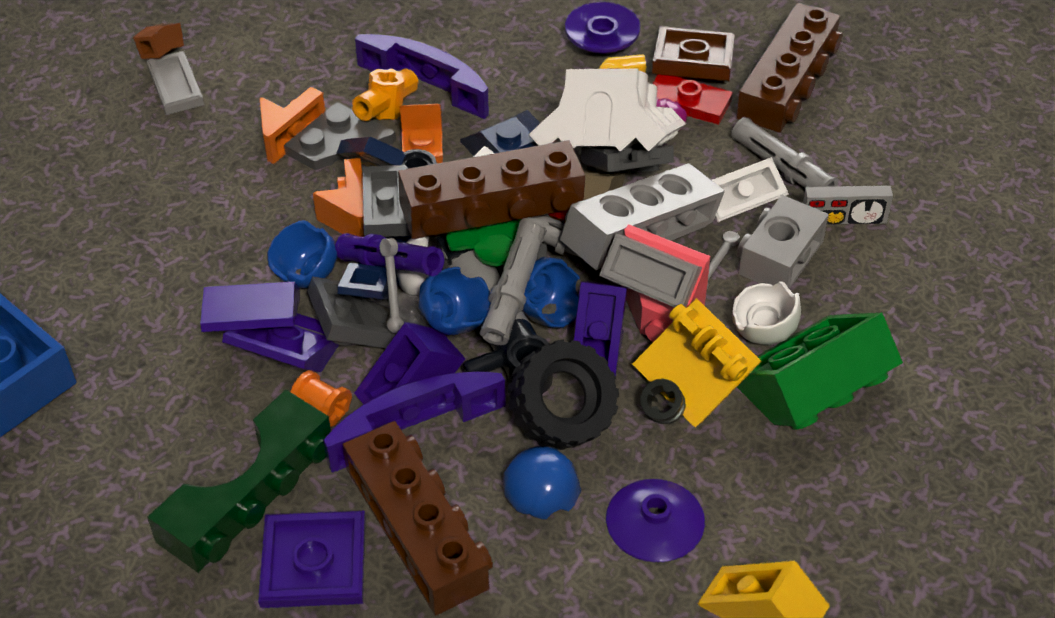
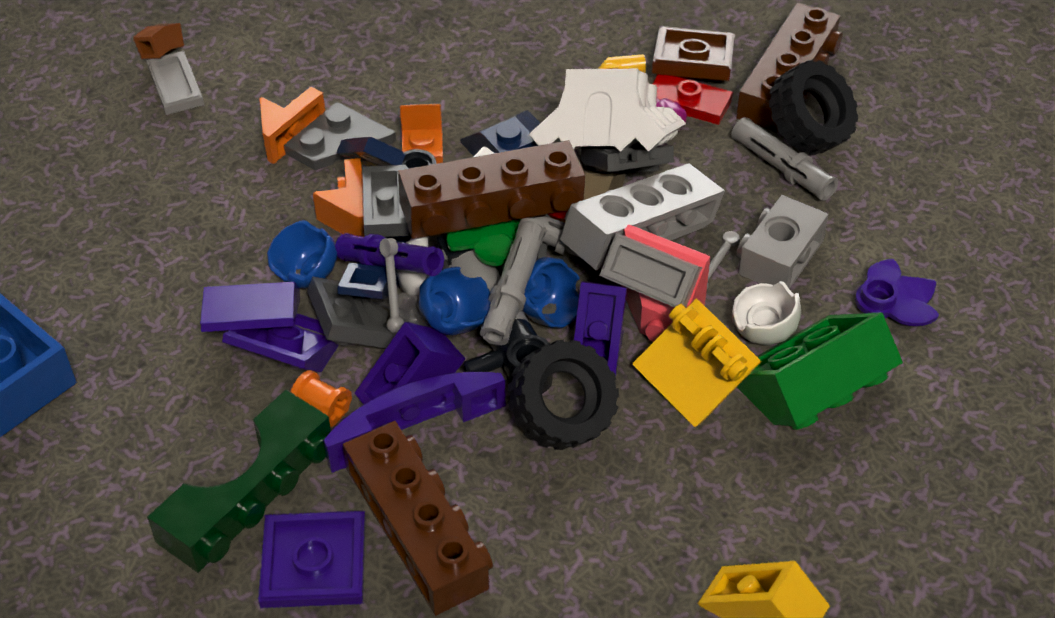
light orange axle [352,68,419,121] -> none
dark purple slope [355,34,489,119] -> none
blue hair [502,447,581,519] -> none
dark purple dish [565,2,640,53] -> none
dark purple dish [606,479,705,562] -> none
pearl dark grey bush [640,379,686,424] -> none
white slope [712,157,789,222] -> none
tile [803,186,893,224] -> none
none -> black tyre [769,60,858,155]
none -> dark purple plate [855,259,939,326]

